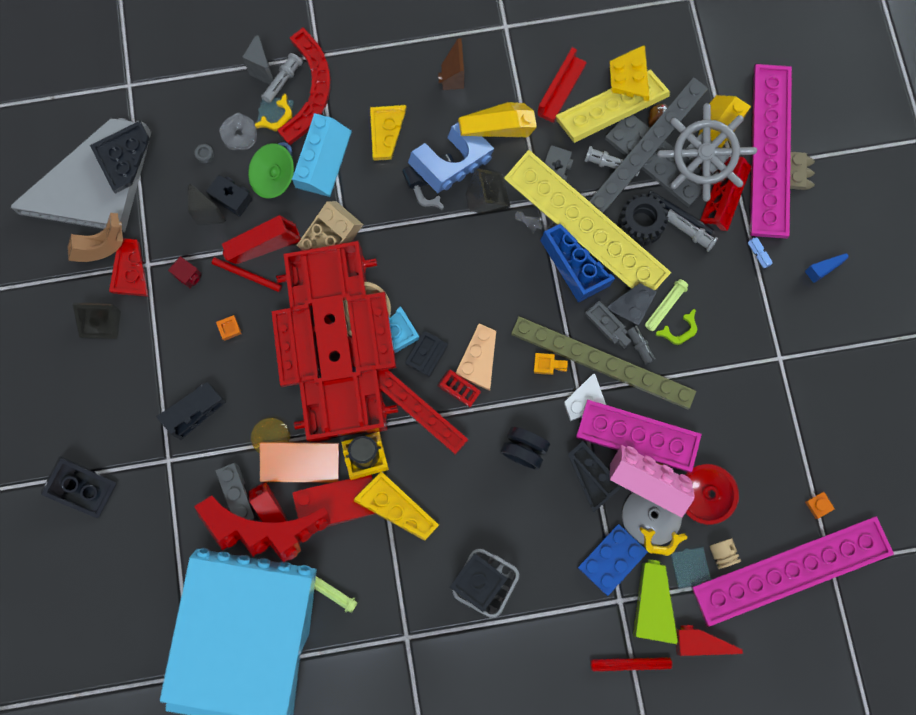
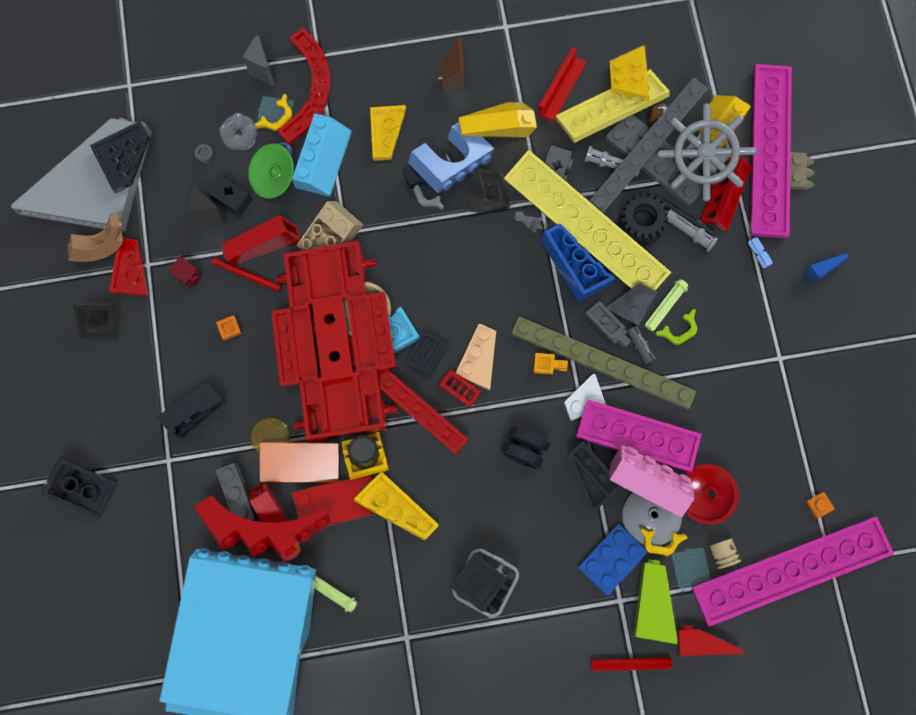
light grey pin [261,53,303,103] -> none

